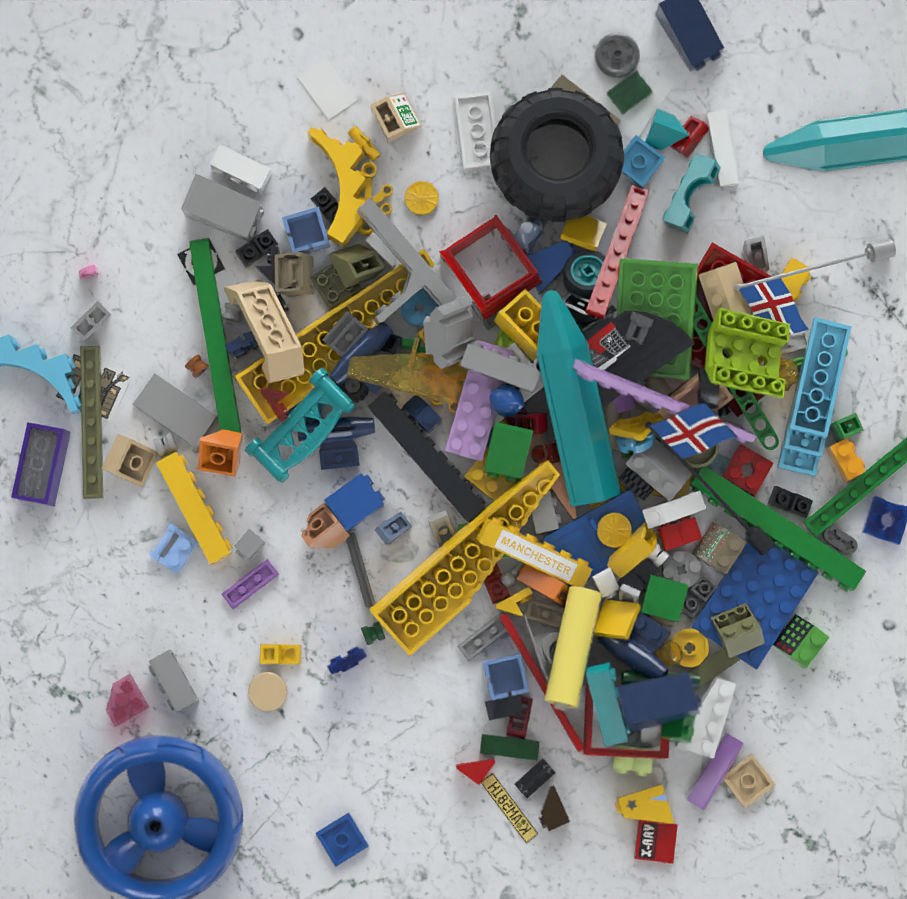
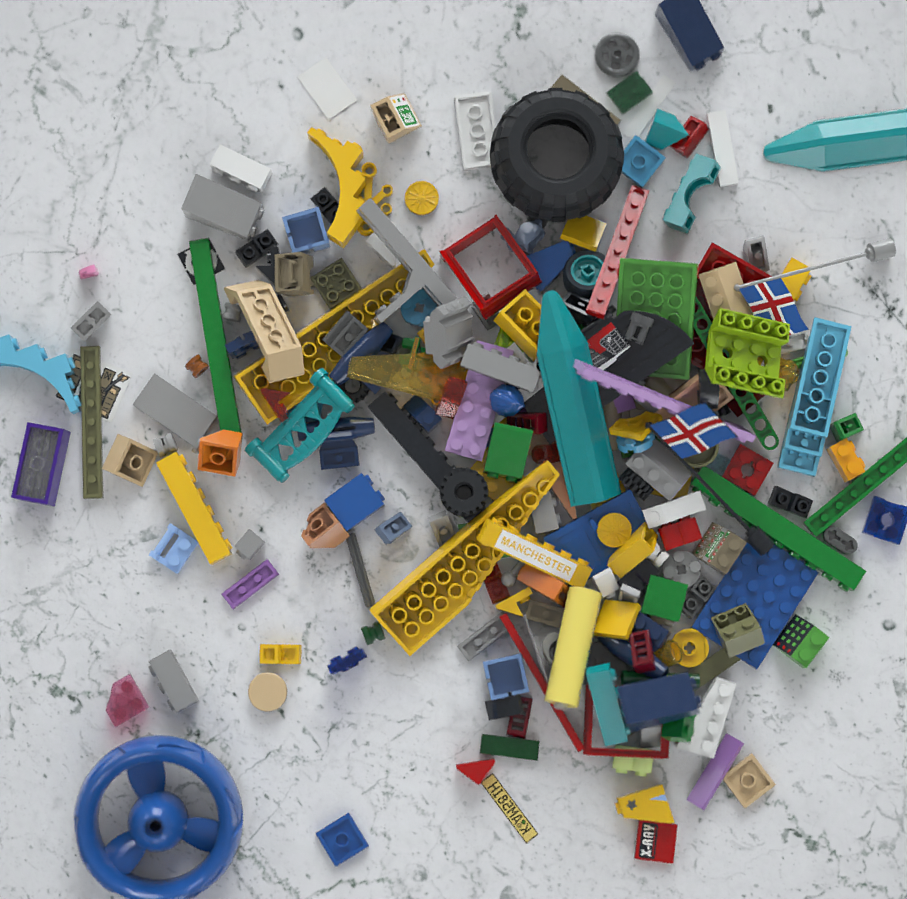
olive slope [328,244,385,288] -> none
yellow pin [347,126,381,162] -> none
black hinge [514,759,556,798] -> none
dark brown slope [539,785,570,831] -> none
none -> clear red slope [435,376,467,419]
none -> black tyre [440,468,488,517]
none -> dark red slope [630,630,656,674]

